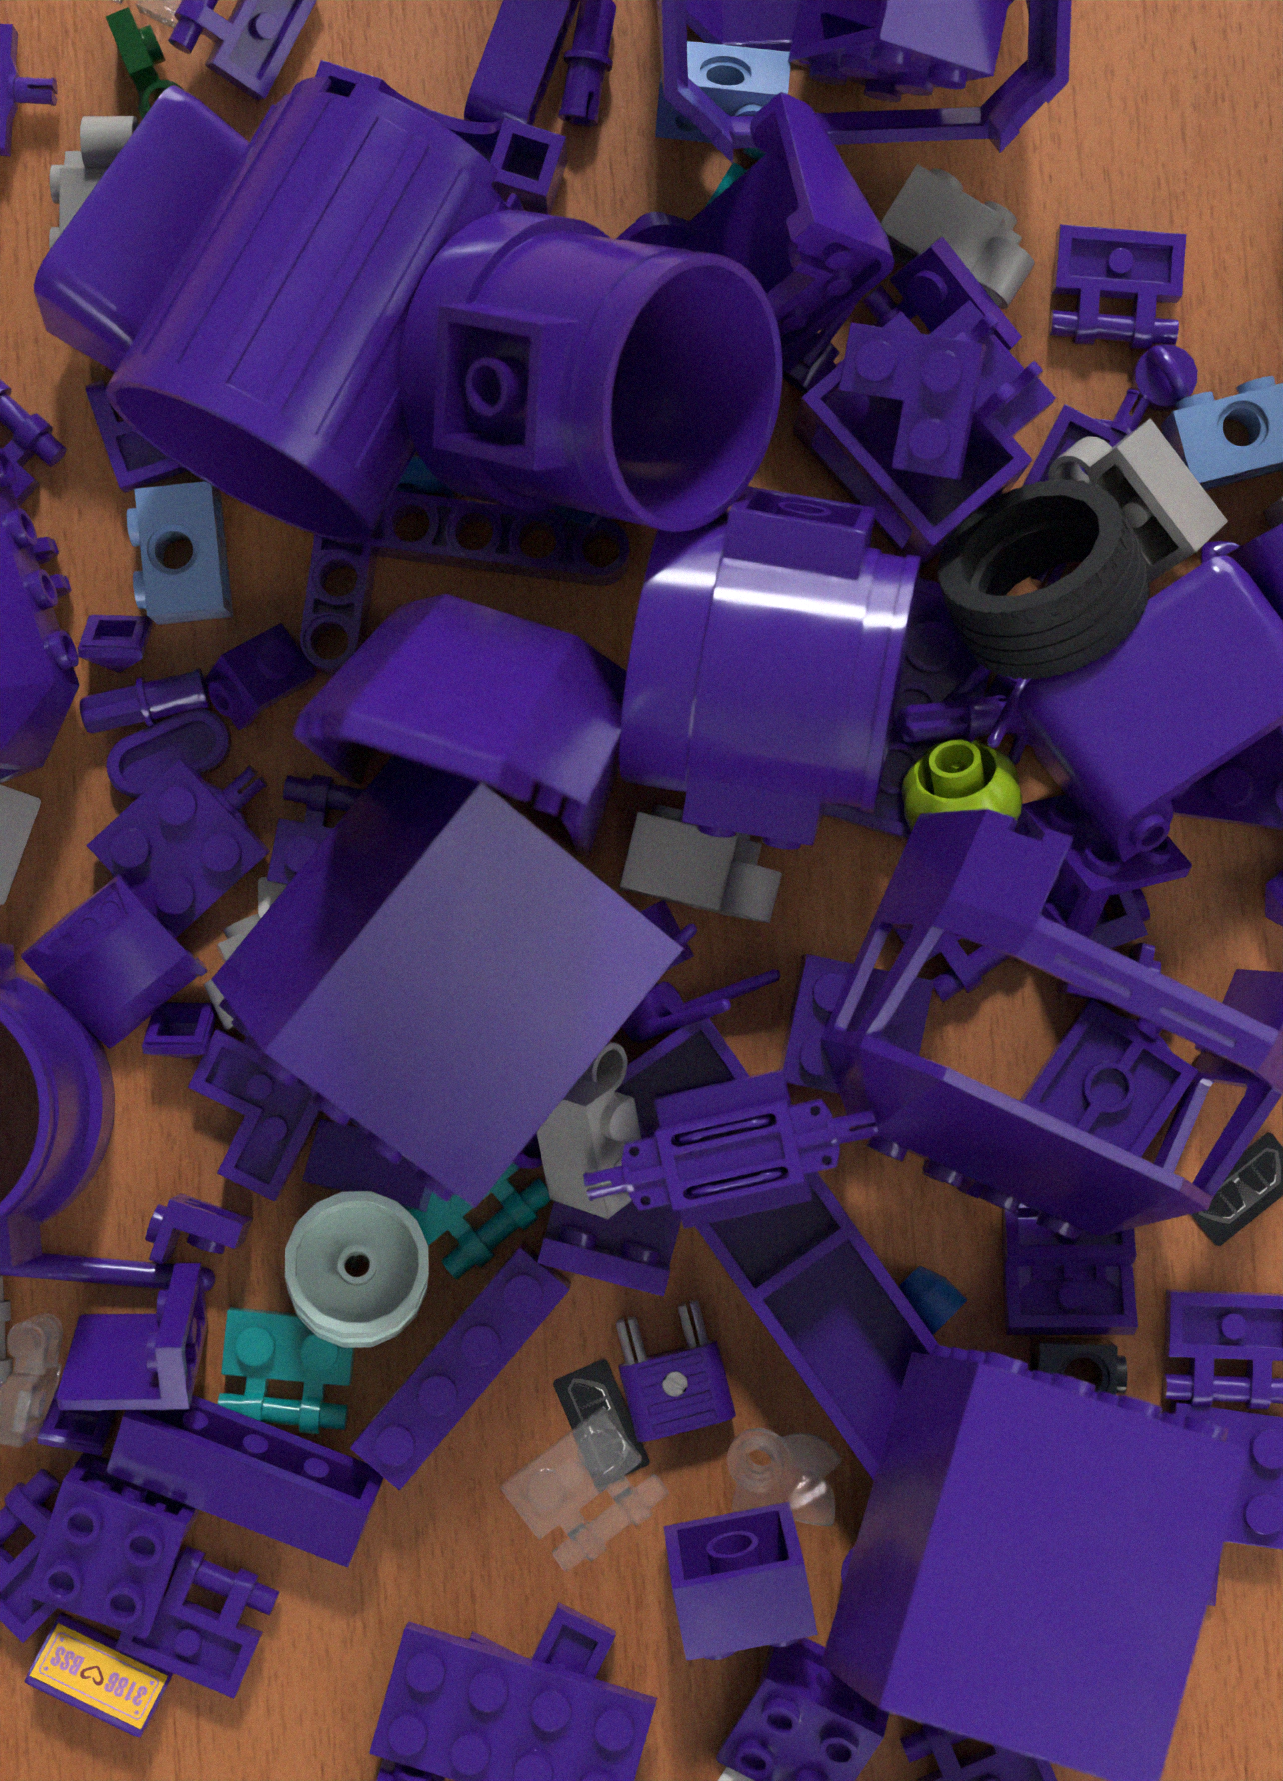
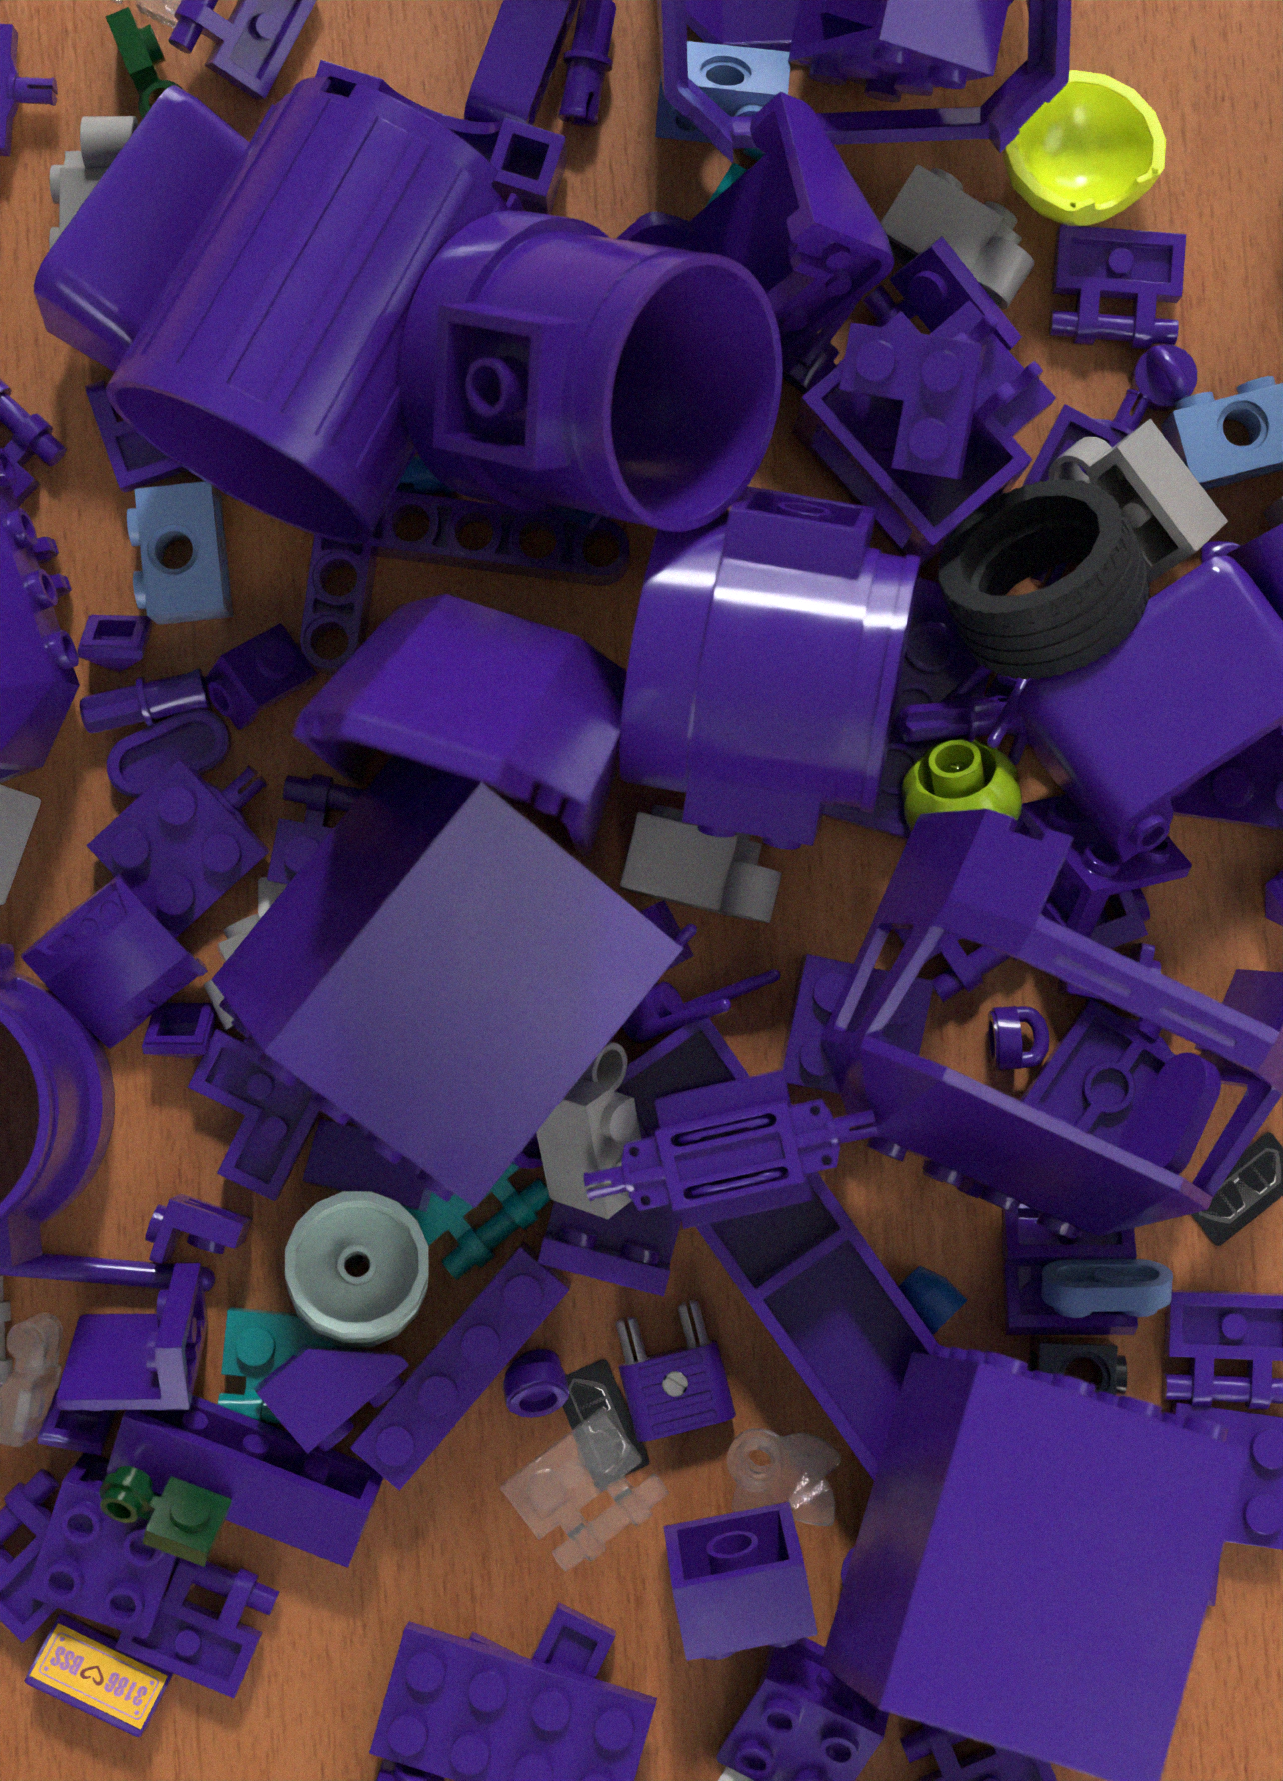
none -> dark green plate [99,1466,232,1567]
none -> dark purple slope [253,1345,409,1454]
none -> dark purple tile [502,1348,569,1418]
none -> dark purple tile [987,1006,1050,1070]
none -> neon yellow cylinder [1003,70,1166,226]
none -> medium blue plate [1041,1259,1173,1318]
none -> dark purple tile [1129,1052,1221,1175]

